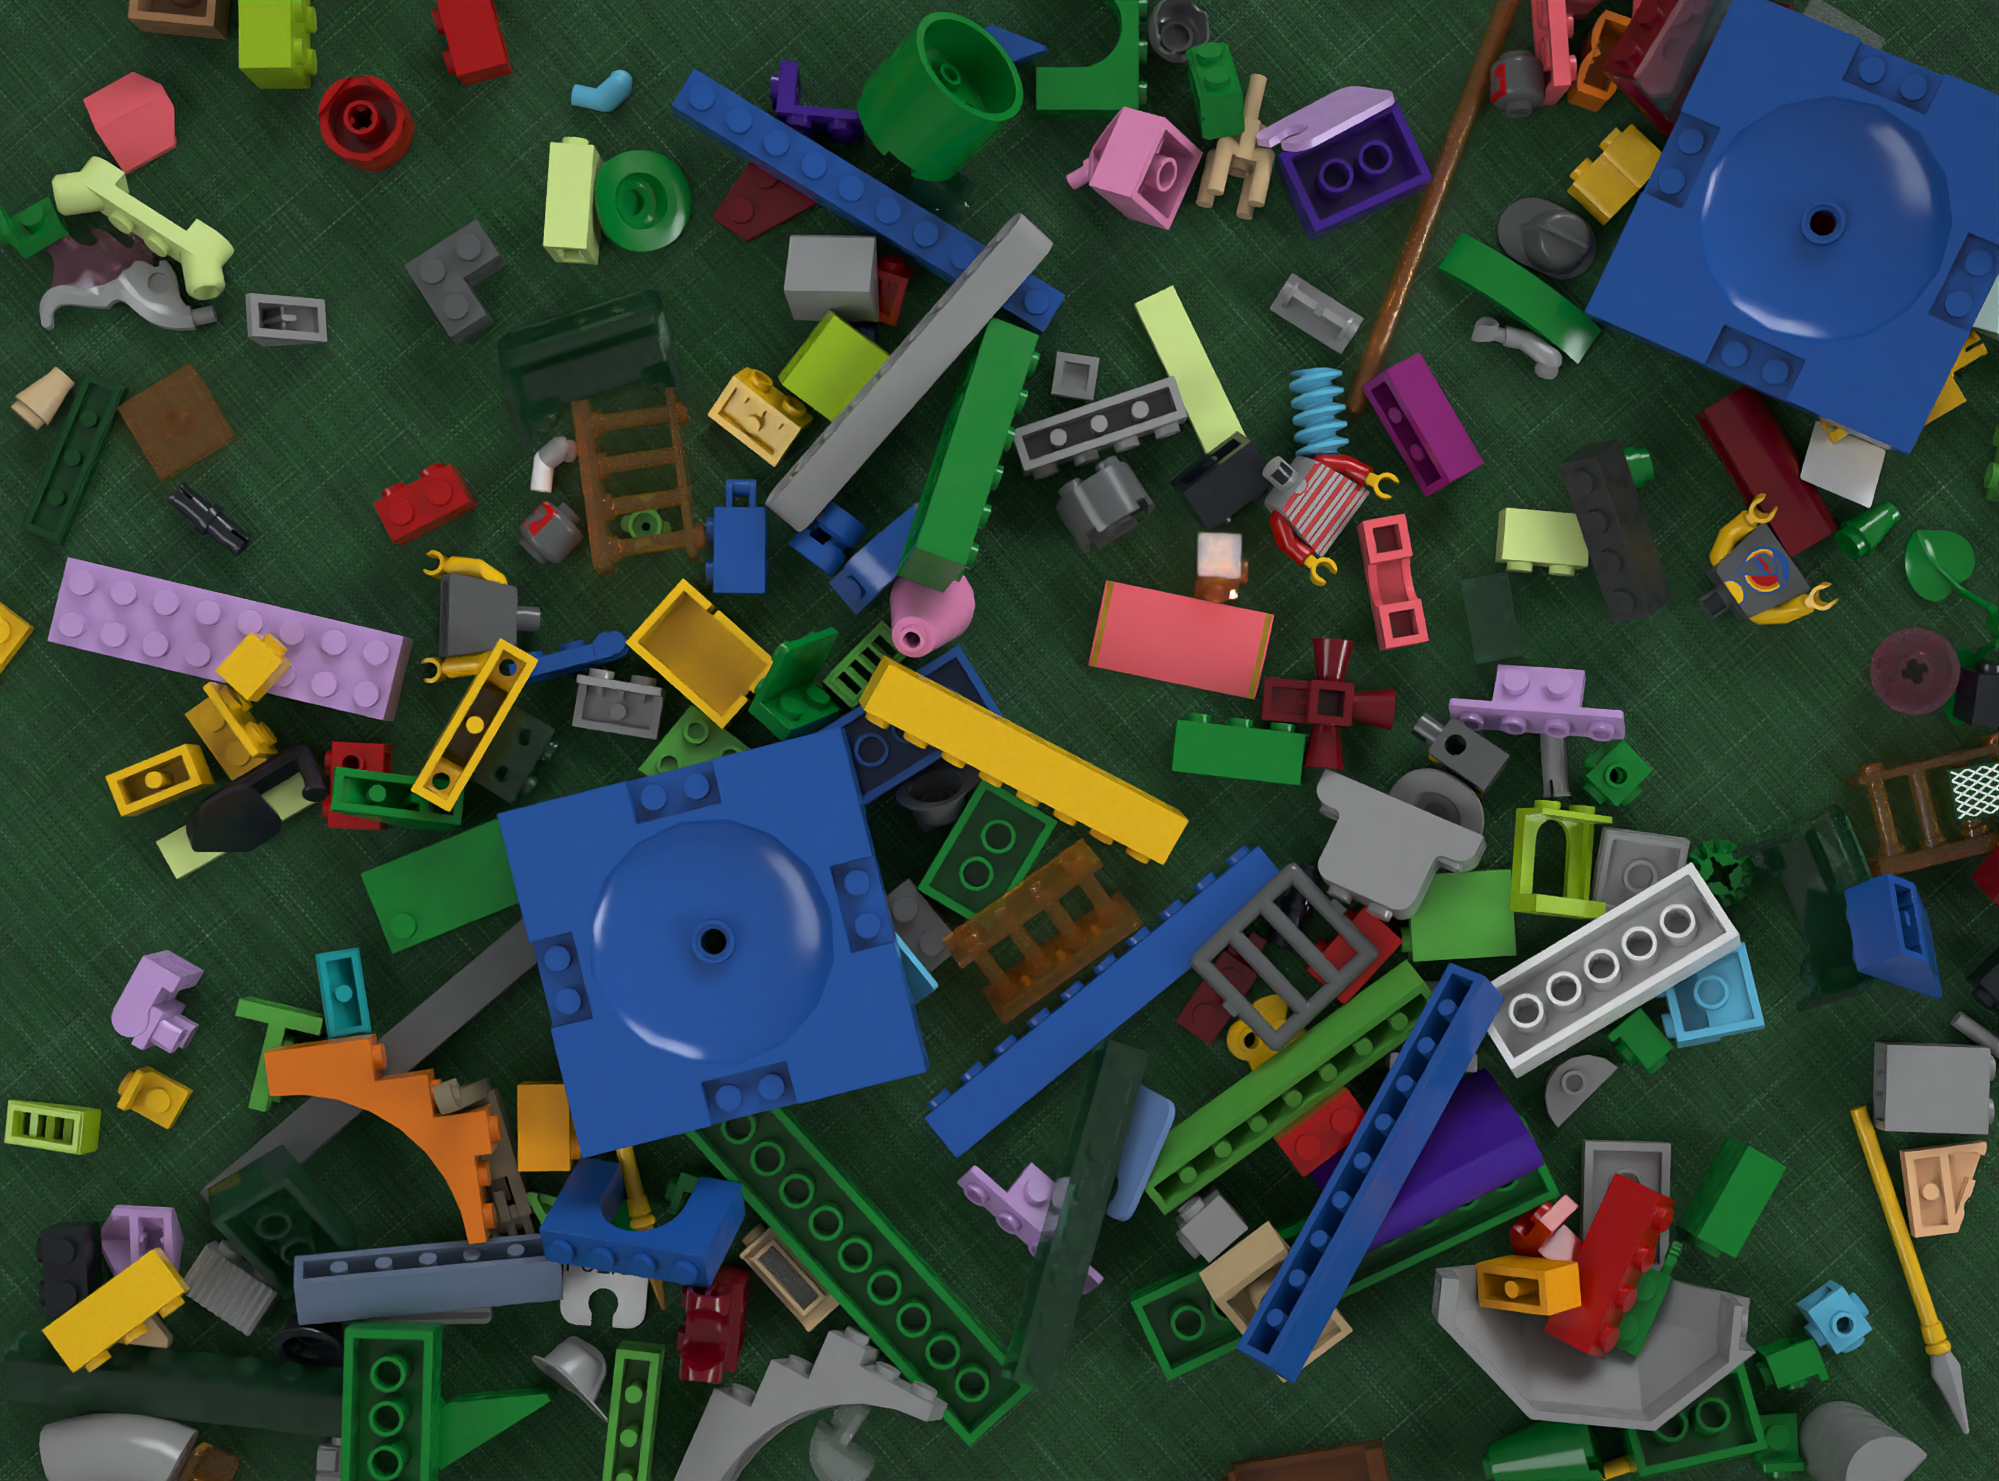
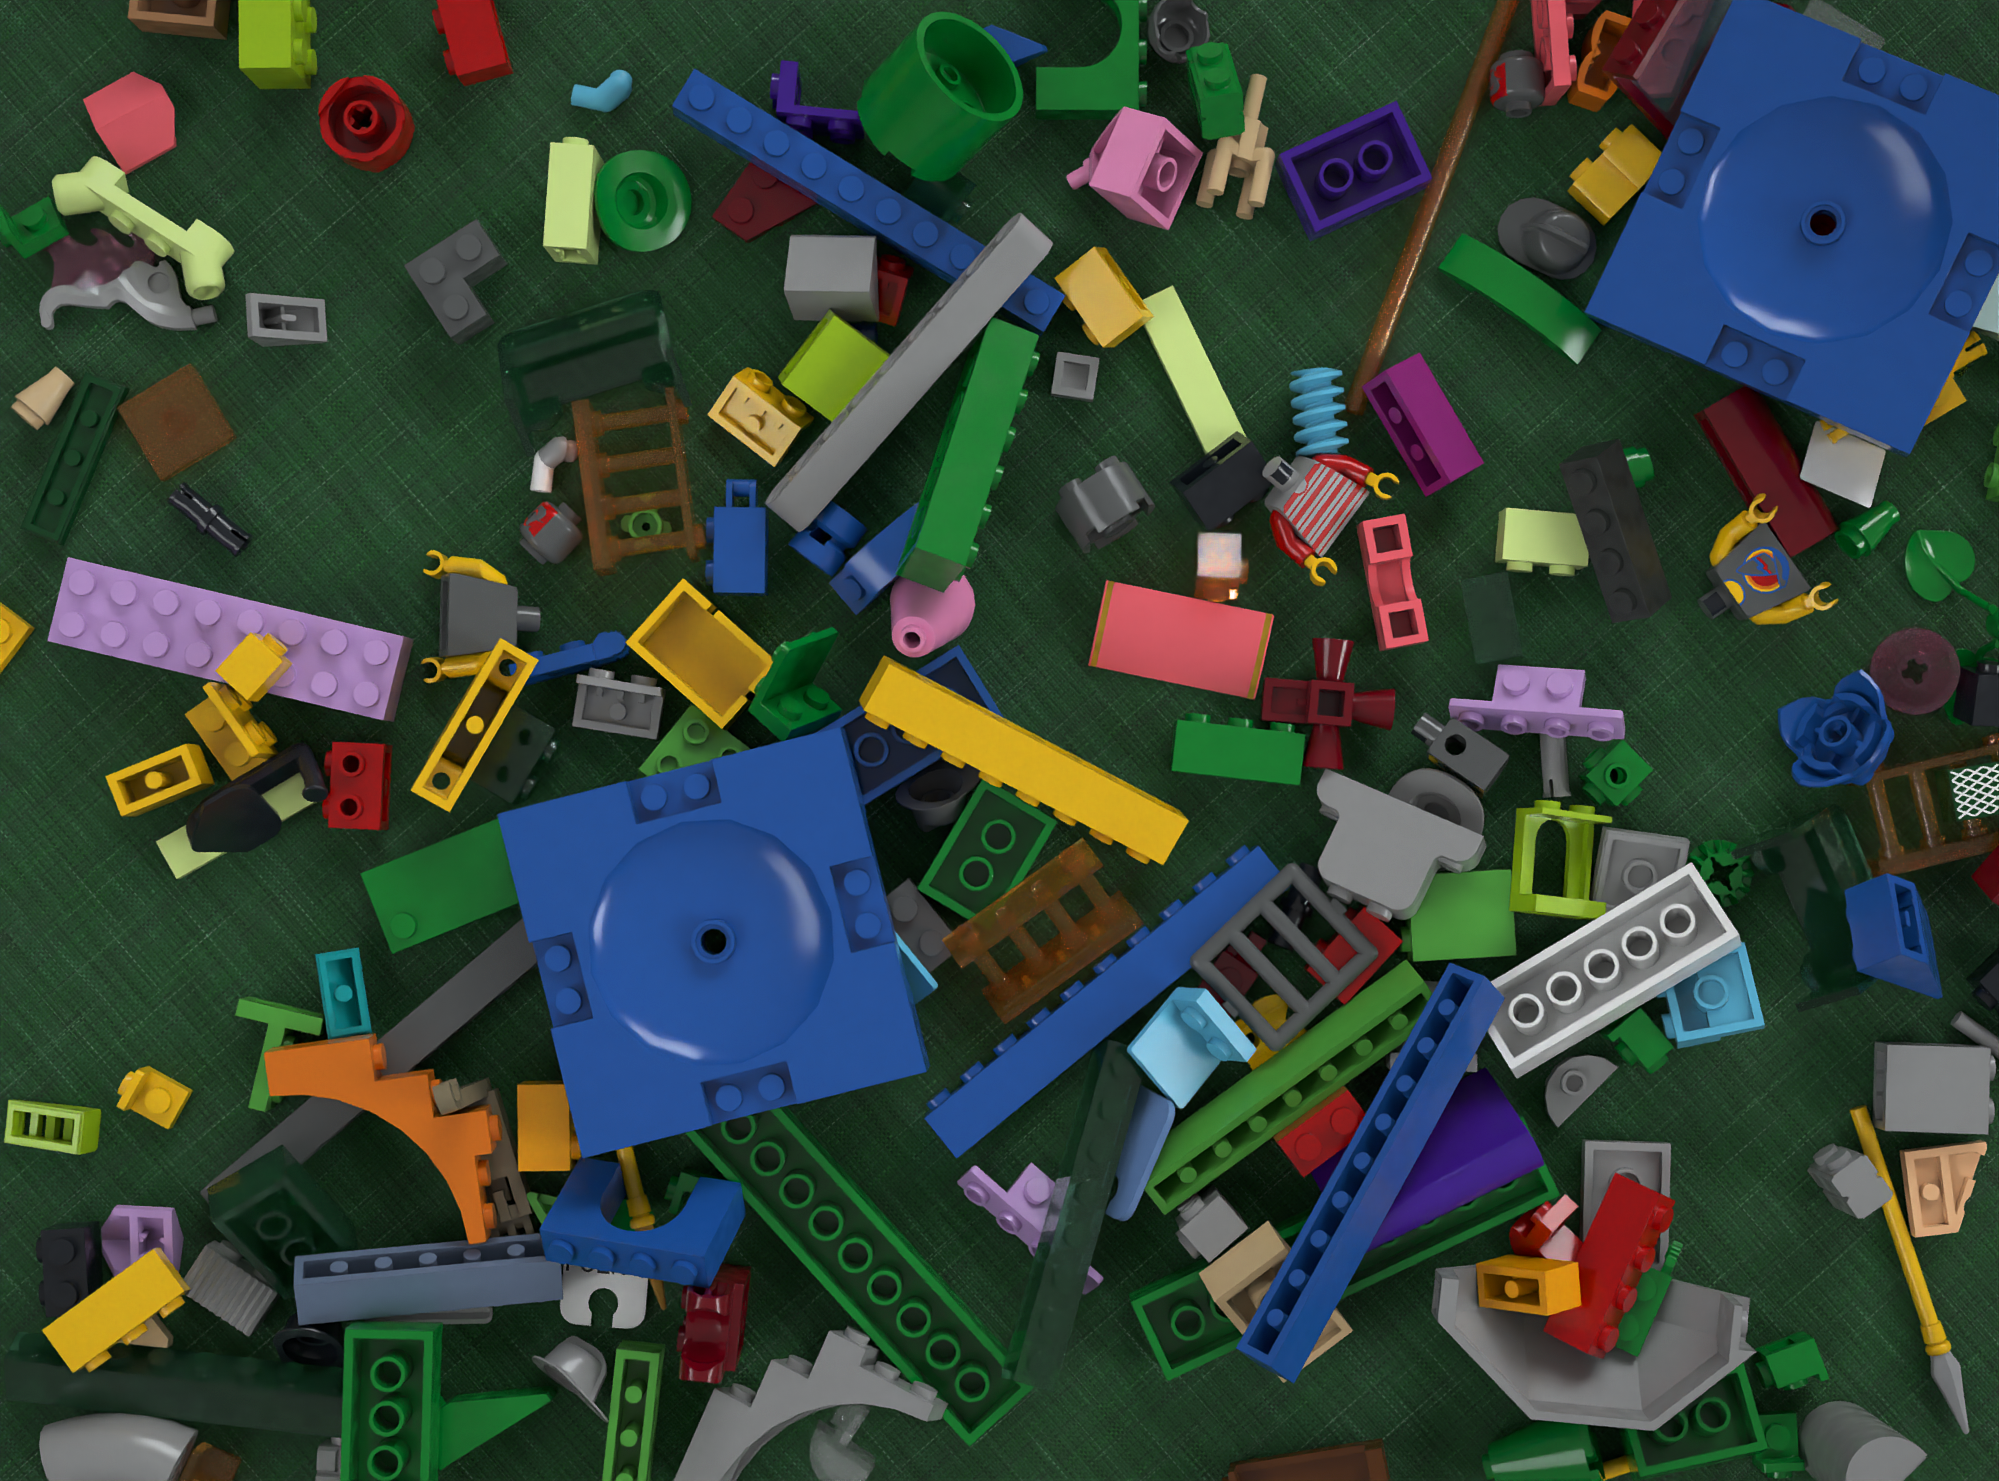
lavender hips [111,950,204,1053] -> none
green slope [330,766,464,833] -> none
red brick [373,462,478,546] -> none
tan window [739,1223,839,1332] -> none
bright green slope [823,620,907,710] -> none
light grey brick [1012,376,1188,480] -> none
lavender piece [1256,86,1395,152] -> none
light grey hinge [1269,273,1364,355] -> none
light grey arm [1471,316,1562,379] -> none
green brick [1677,1136,1787,1259] -> none
medium azure brick [1796,1280,1873,1354] -> none
none -> yellow brick [1054,247,1154,348]
none -> medium azure bracket [1127,987,1257,1109]
none -> blue brick [1777,669,1894,788]
none -> light grey brick [1807,1144,1893,1219]

